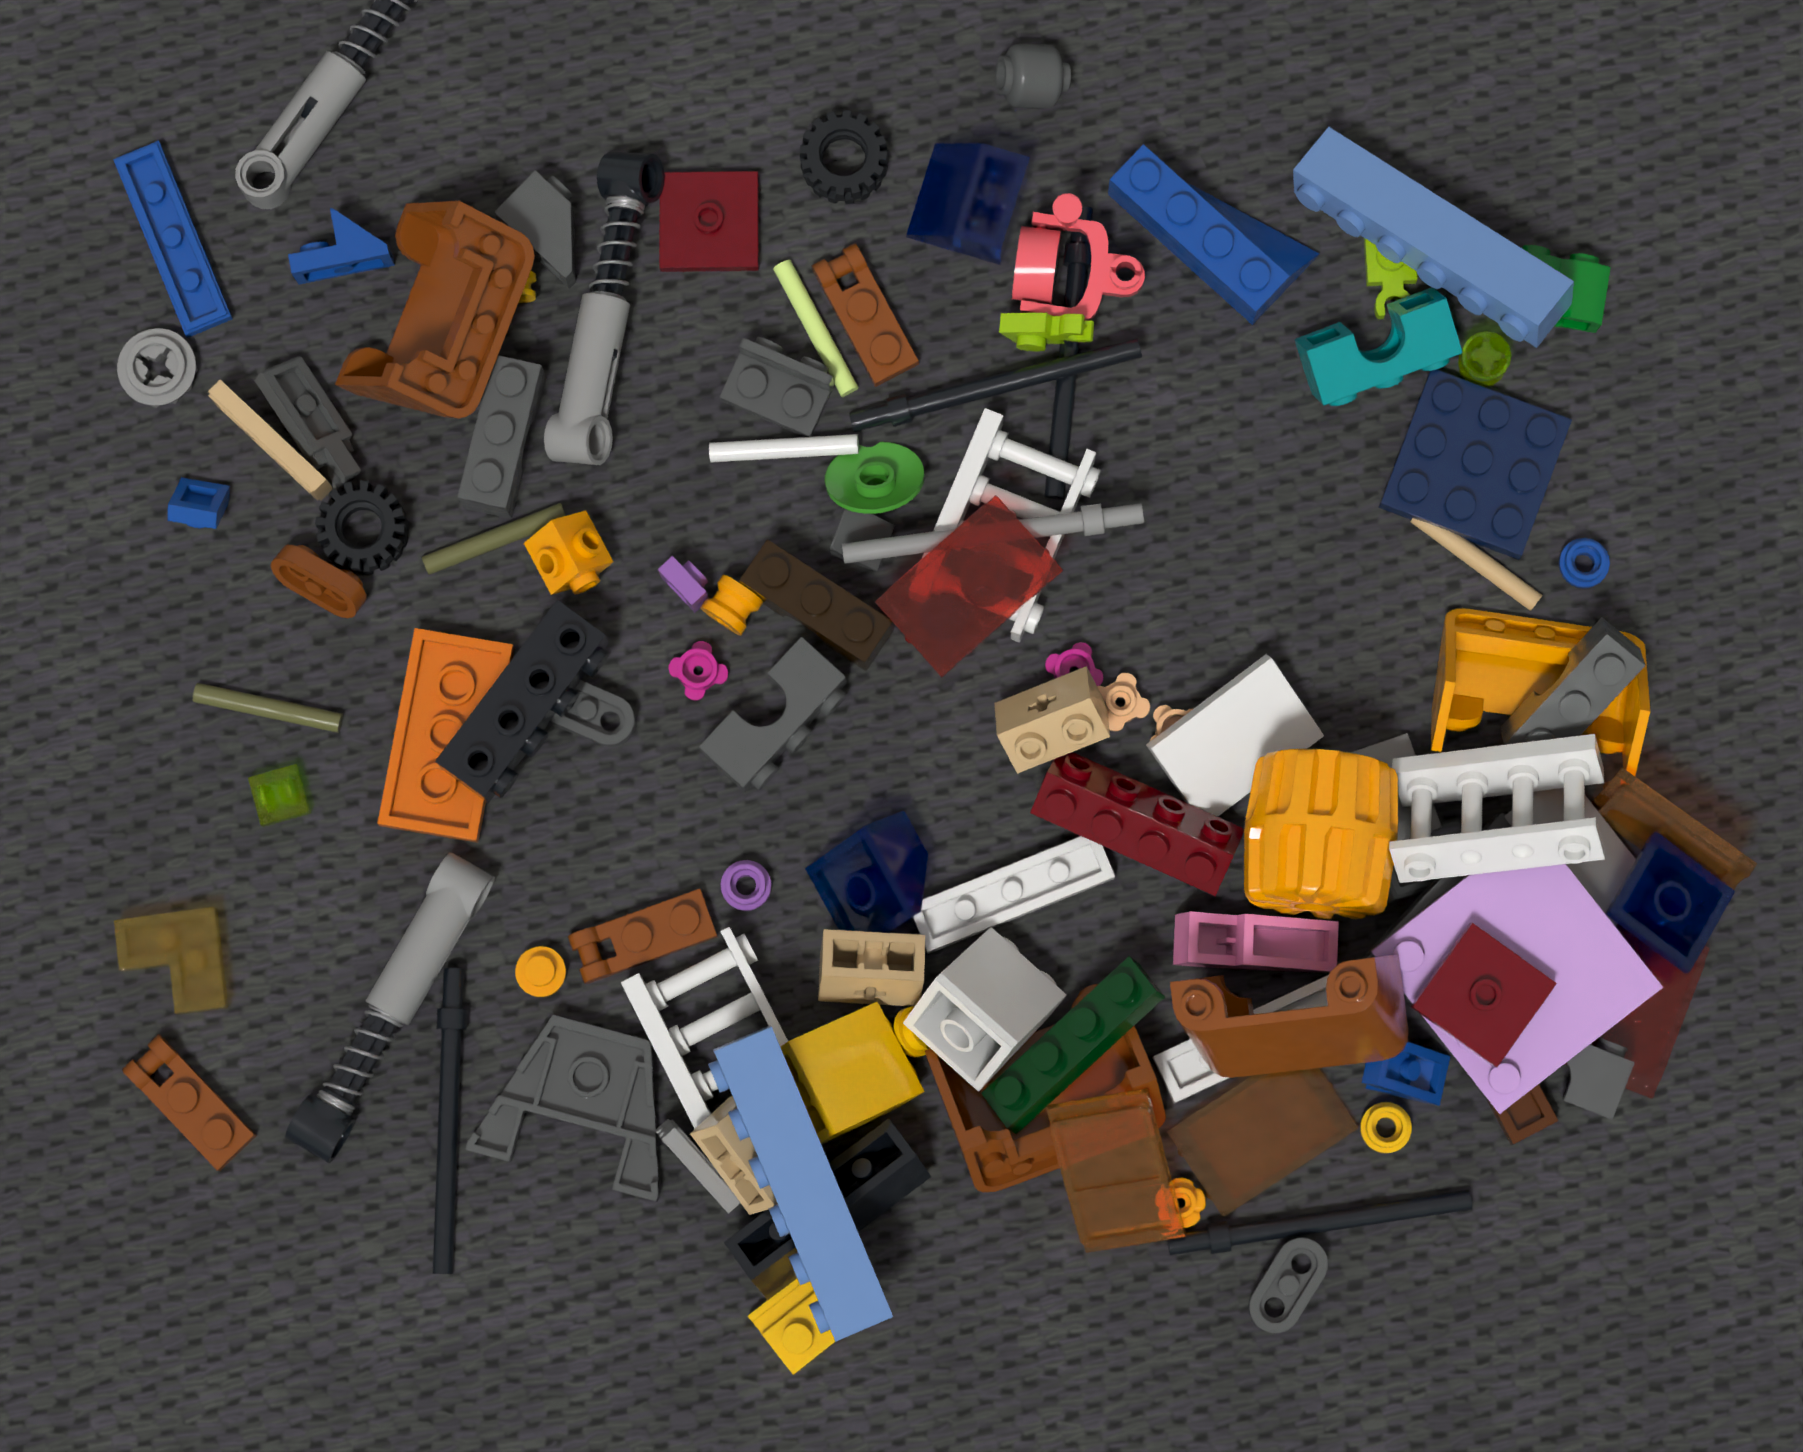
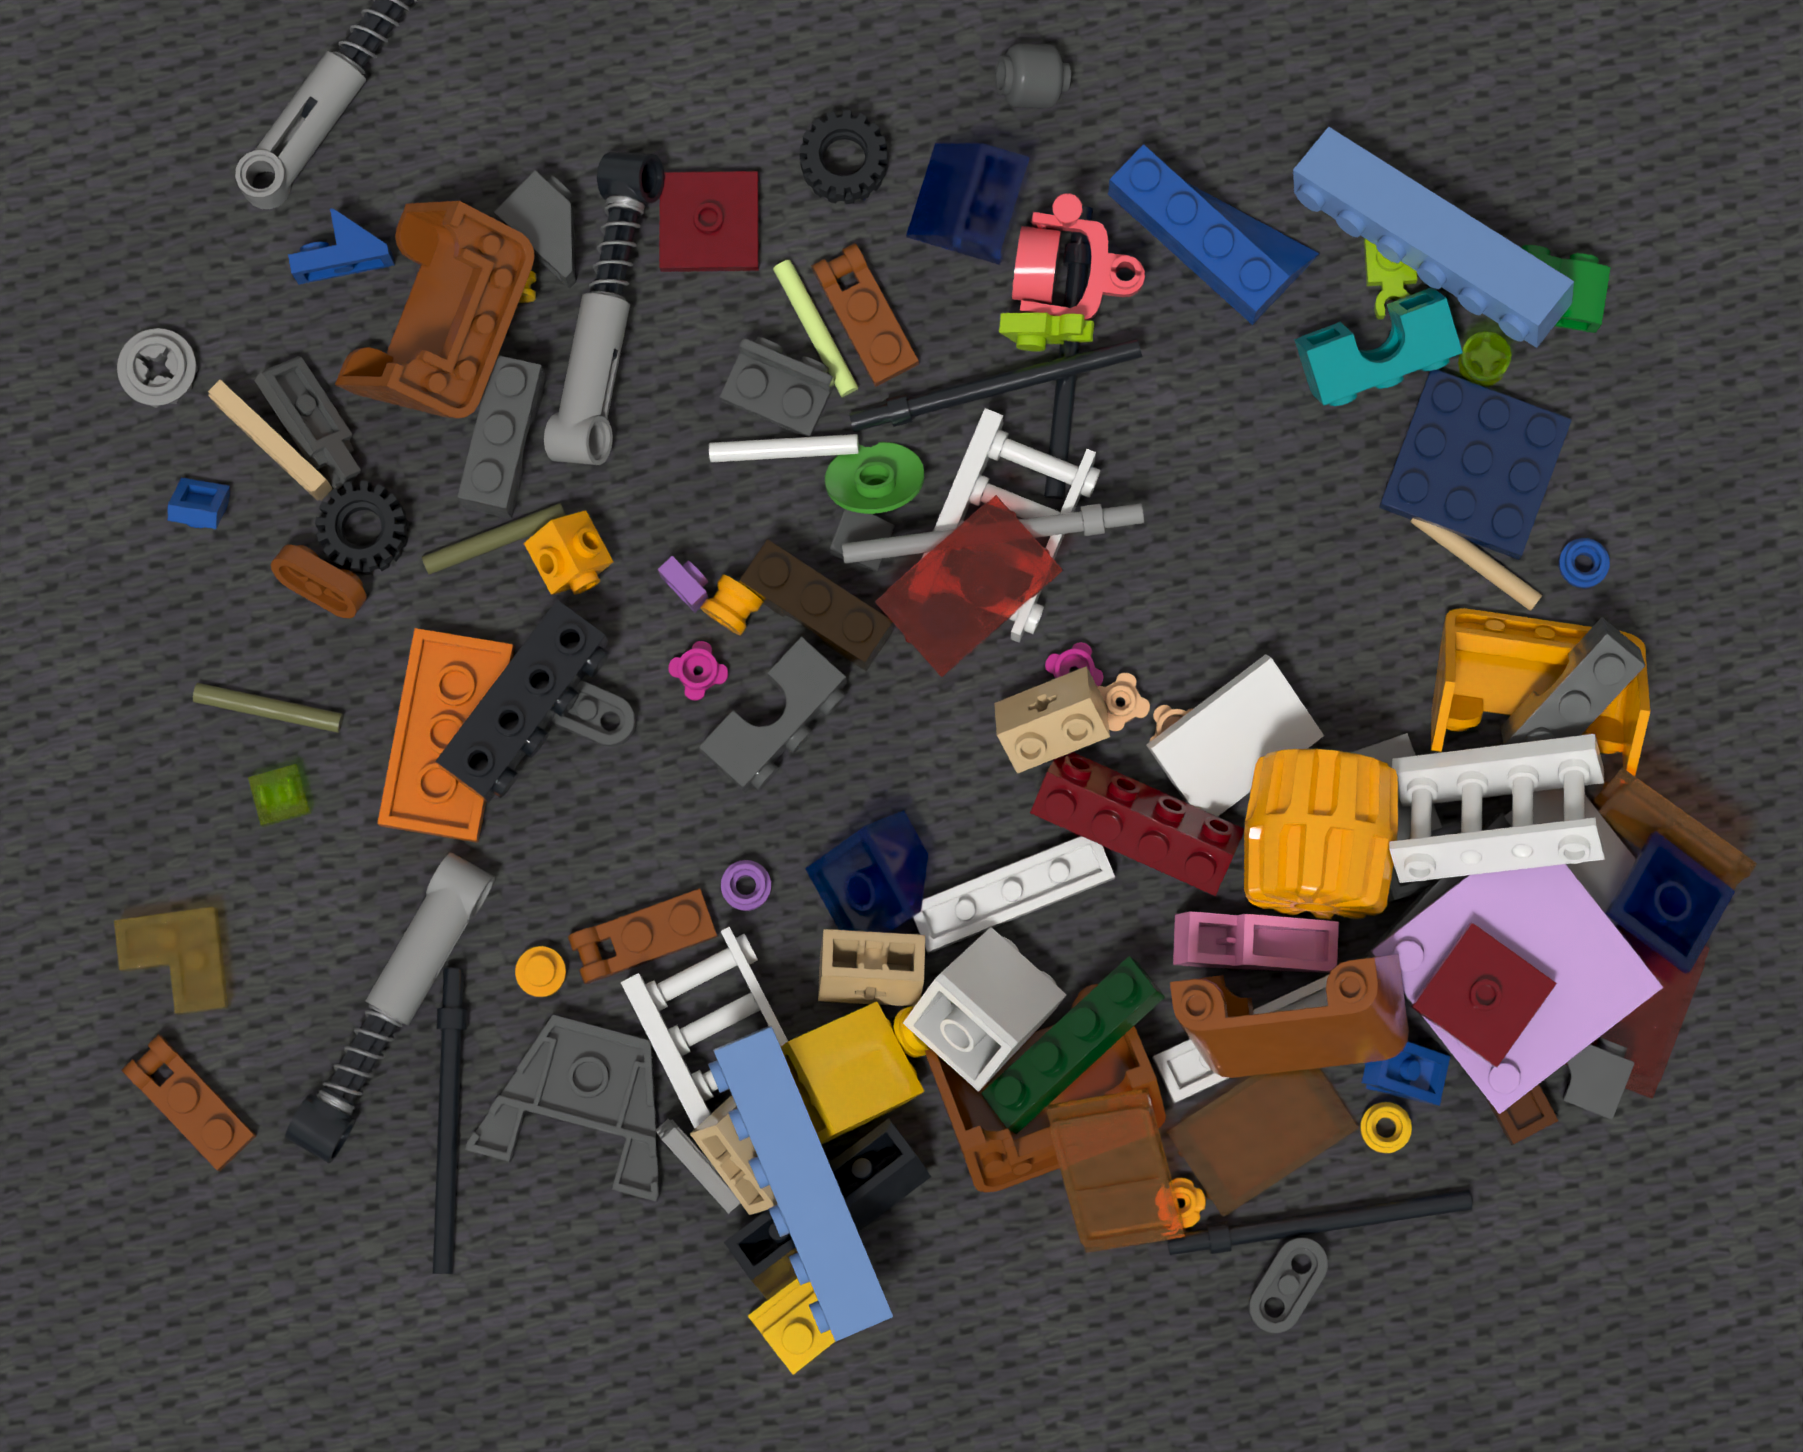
blue tile [113,141,233,338] -> none

